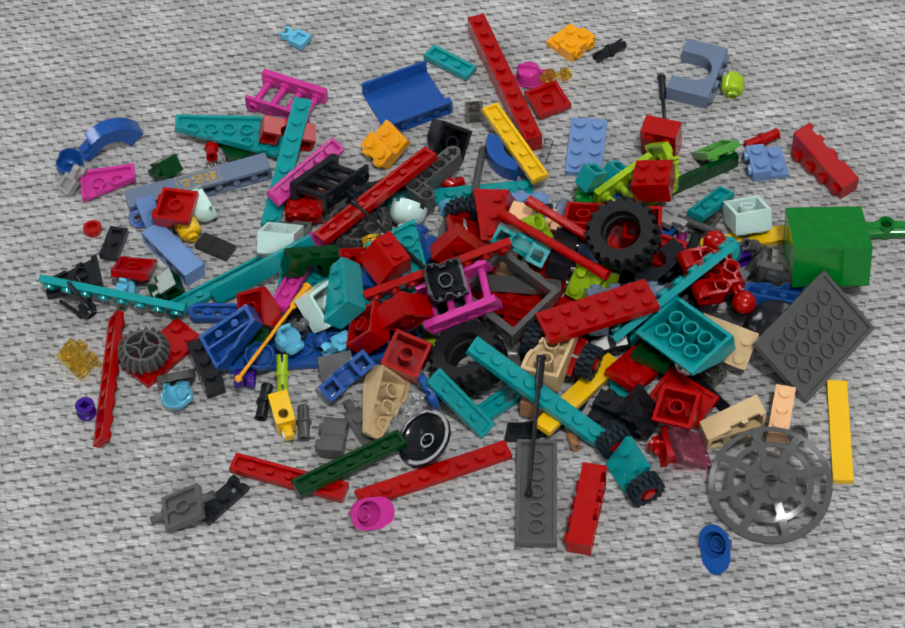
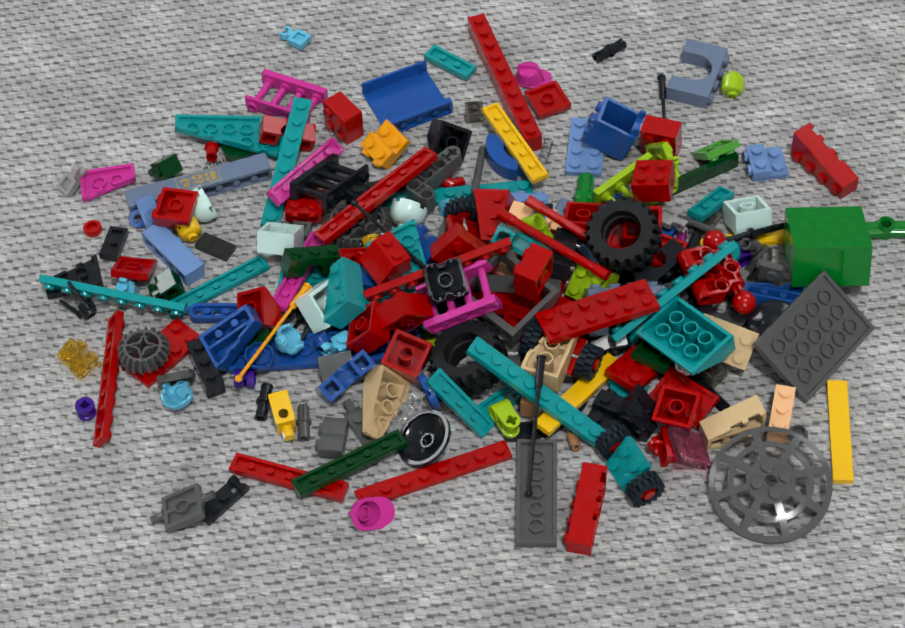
blue hair [56,148,84,175] -> none
blue arch [78,117,144,162] -> none
teal tile [209,234,316,303] -> none
lime pin [274,354,290,394] -> none
dark grey arm [290,318,309,333] -> none
clear yellow bar [539,67,572,84] -> none
light orange plate [546,23,596,62] -> none
teal arch [575,160,626,193] -> none
blue piece [699,524,732,575] -> none
red pin [743,128,781,148] -> none
none -> red brick [323,91,364,145]
none -> lime piece [488,398,521,438]
none -> red brick [513,243,554,302]
none -> blue container [583,96,646,161]
none -> black sword [726,222,784,242]

